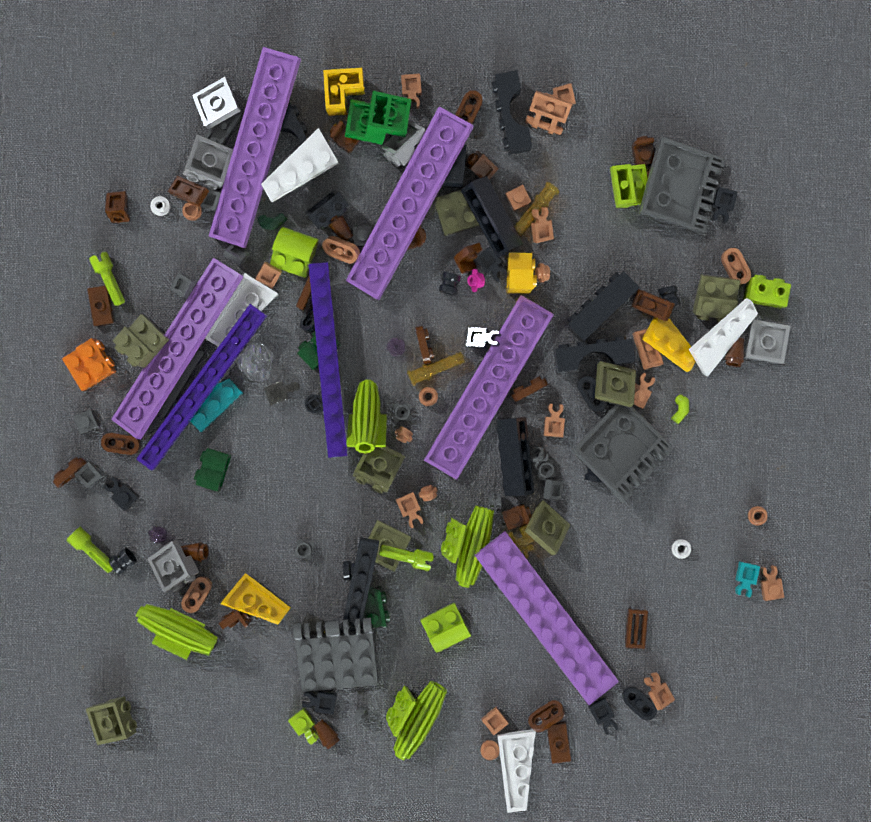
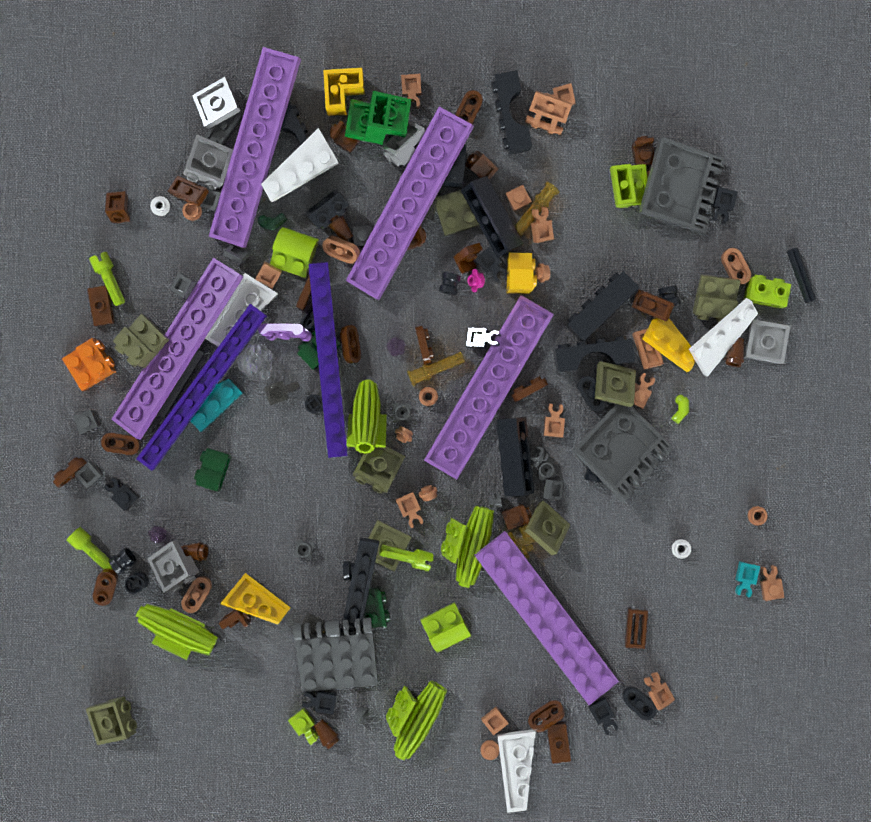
none -> reddish brown plate [93,569,118,606]
none -> black wheel [124,572,149,594]
none -> medium lavender plate [258,323,312,341]
none -> reddish brown plate [340,325,361,364]
none -> black axle [787,248,816,303]

